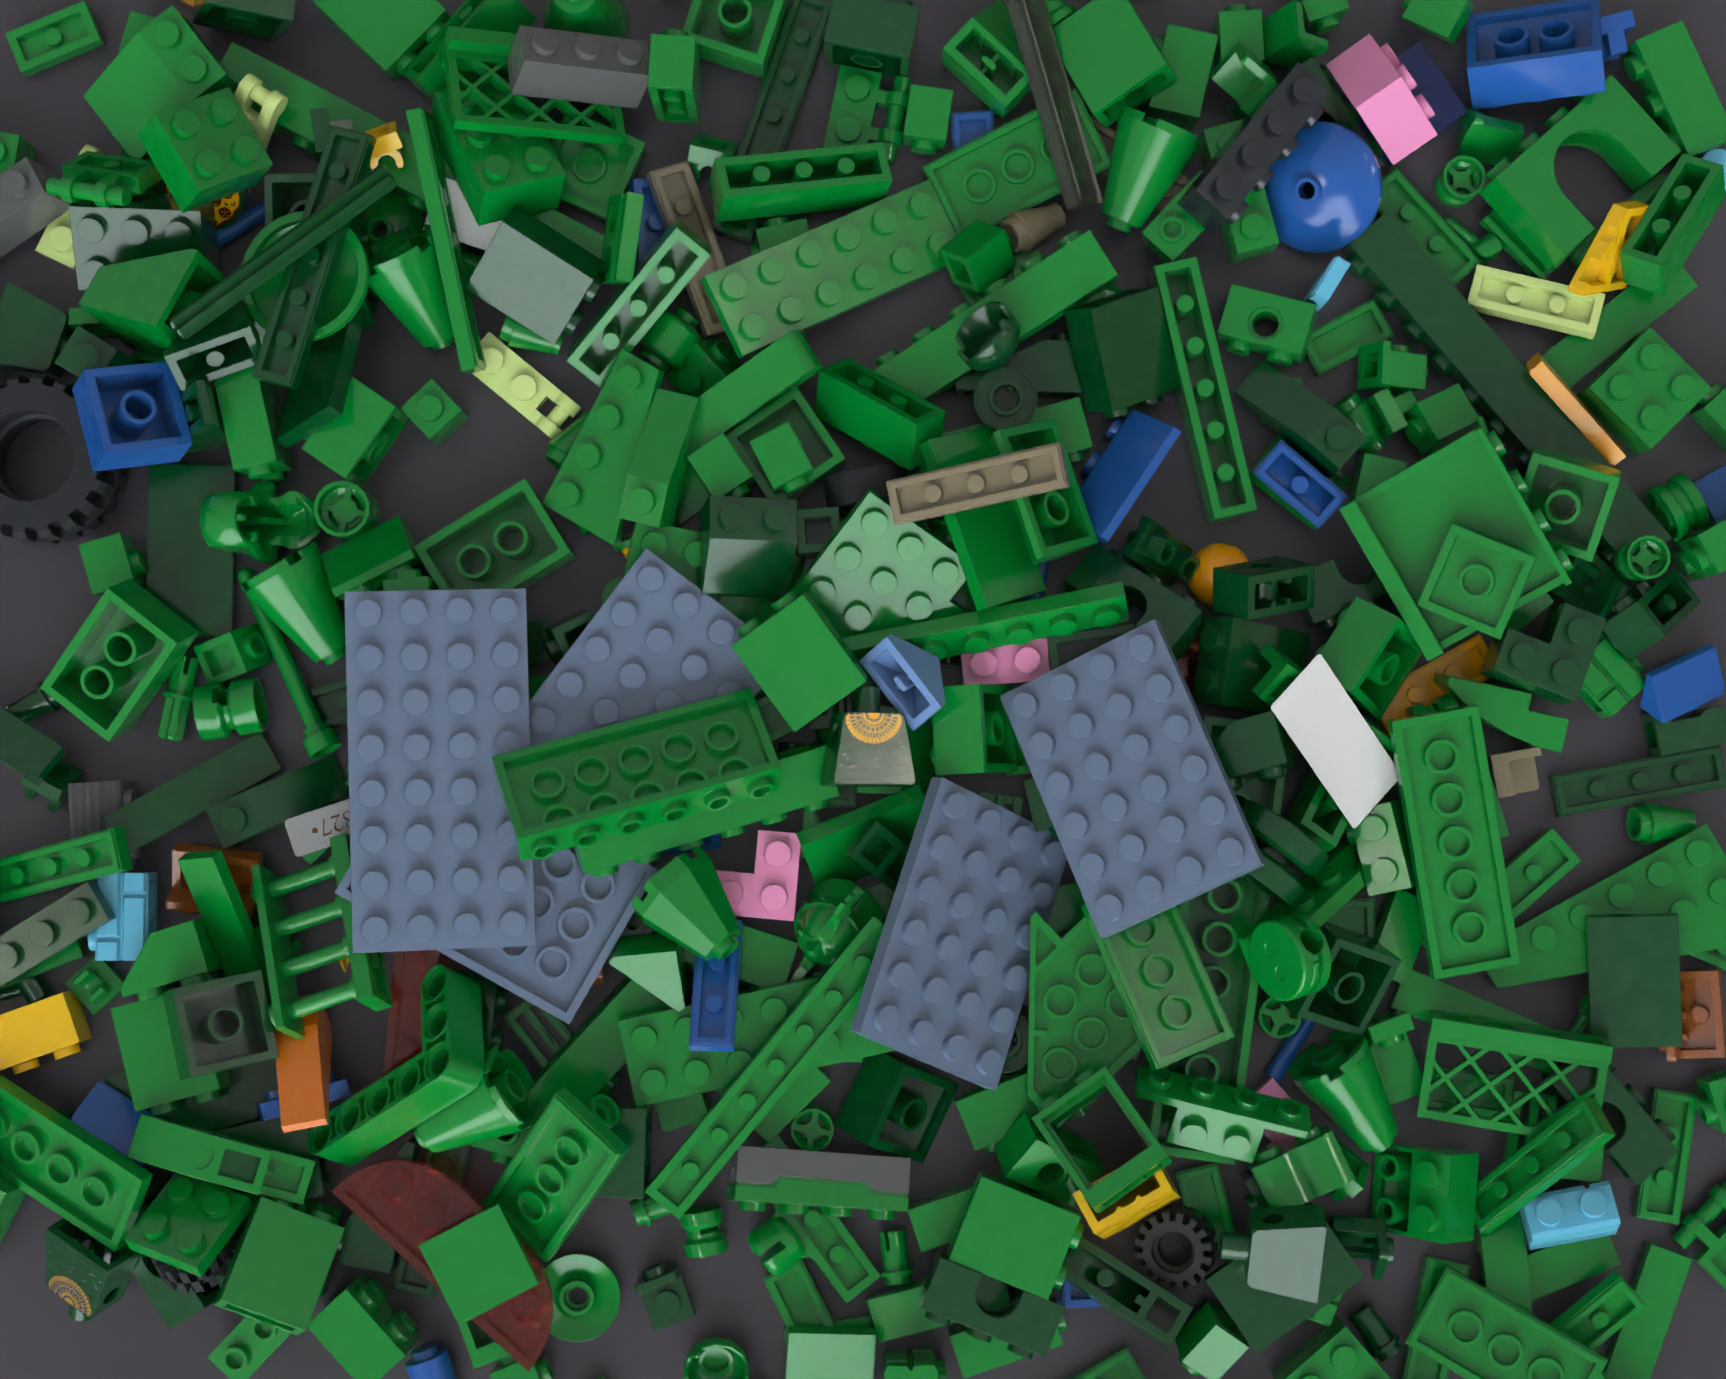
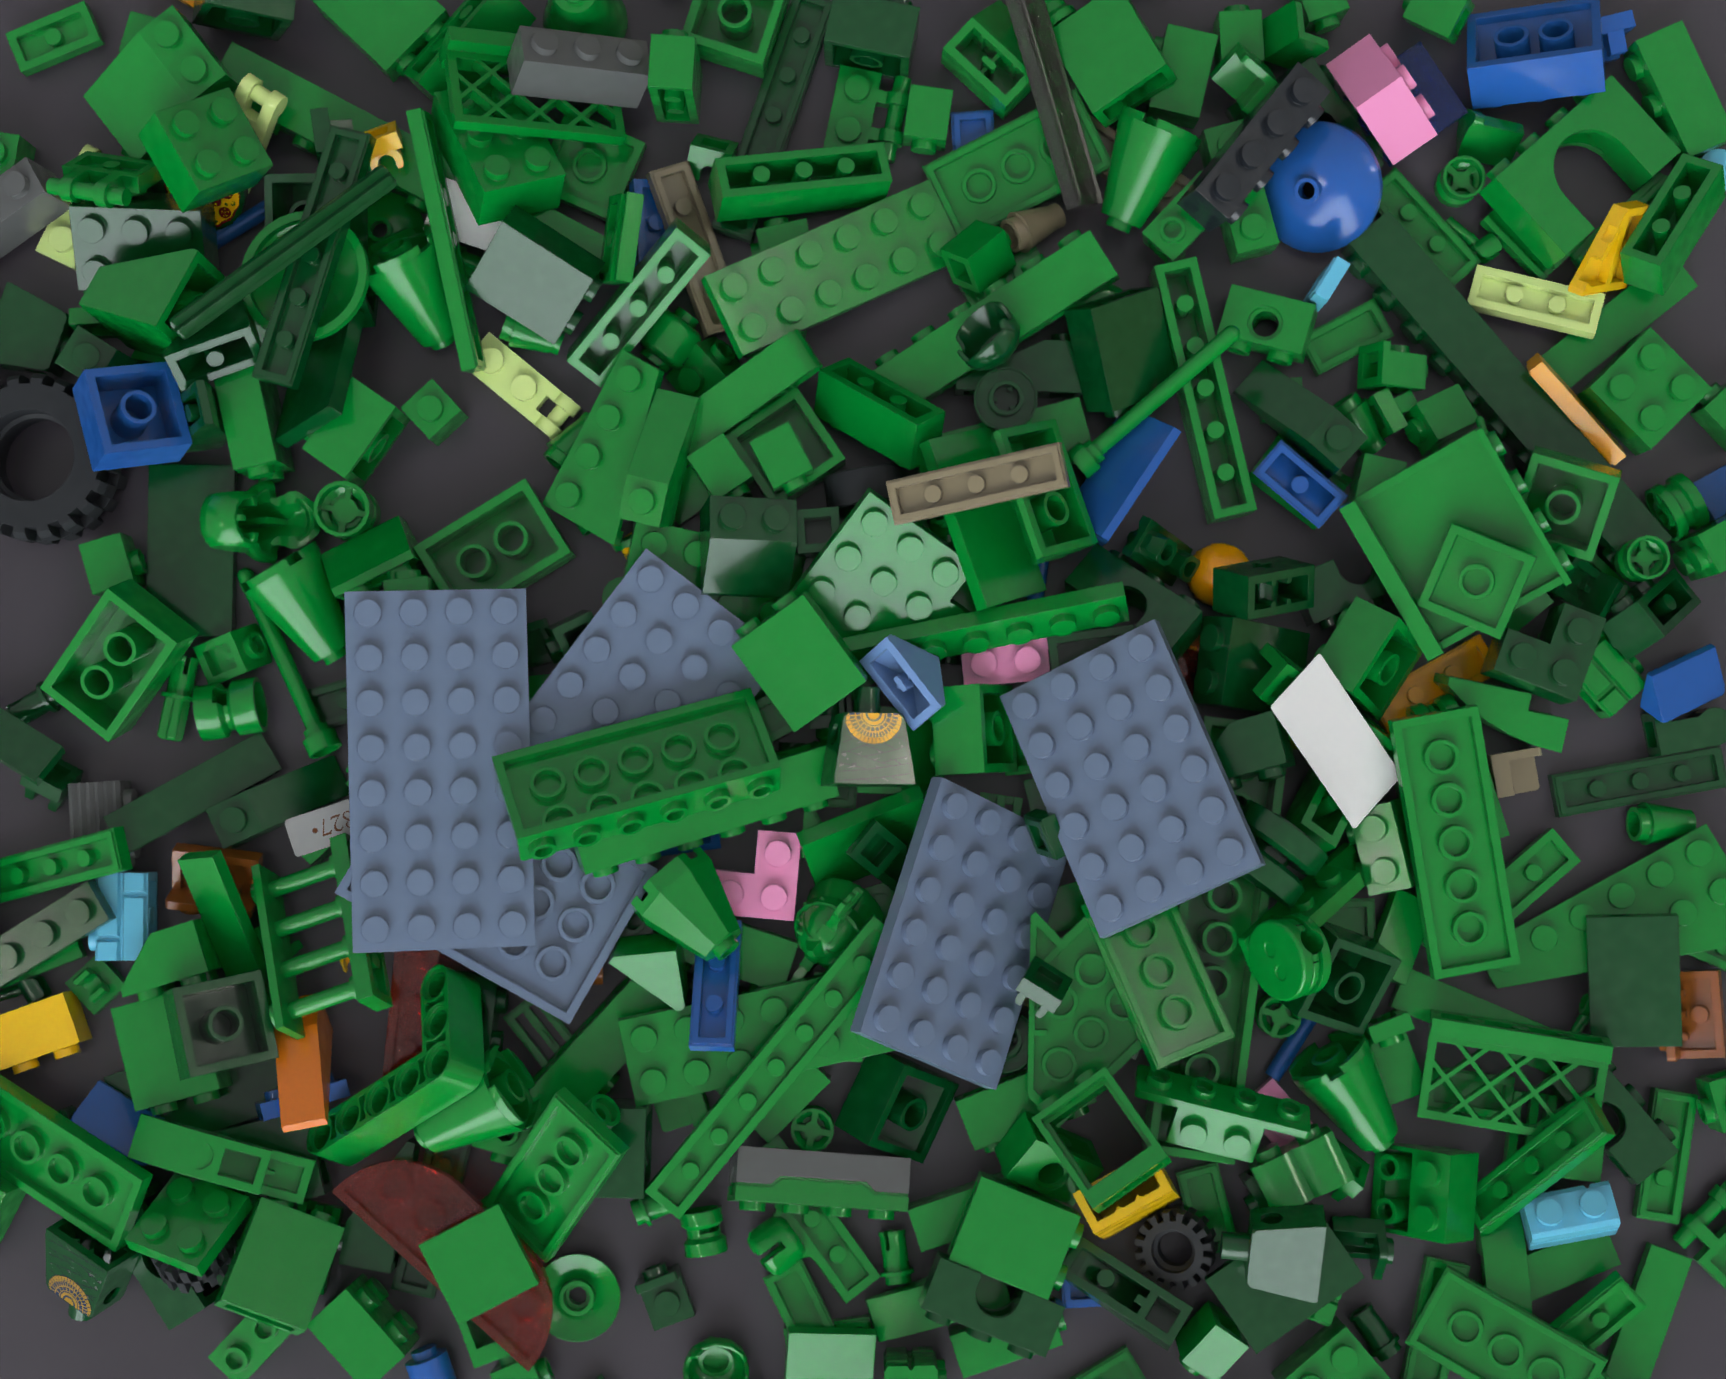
none -> dark green tile [1015,956,1073,1018]
none -> dark green tile [1024,808,1066,860]
none -> green piece [1067,325,1240,479]

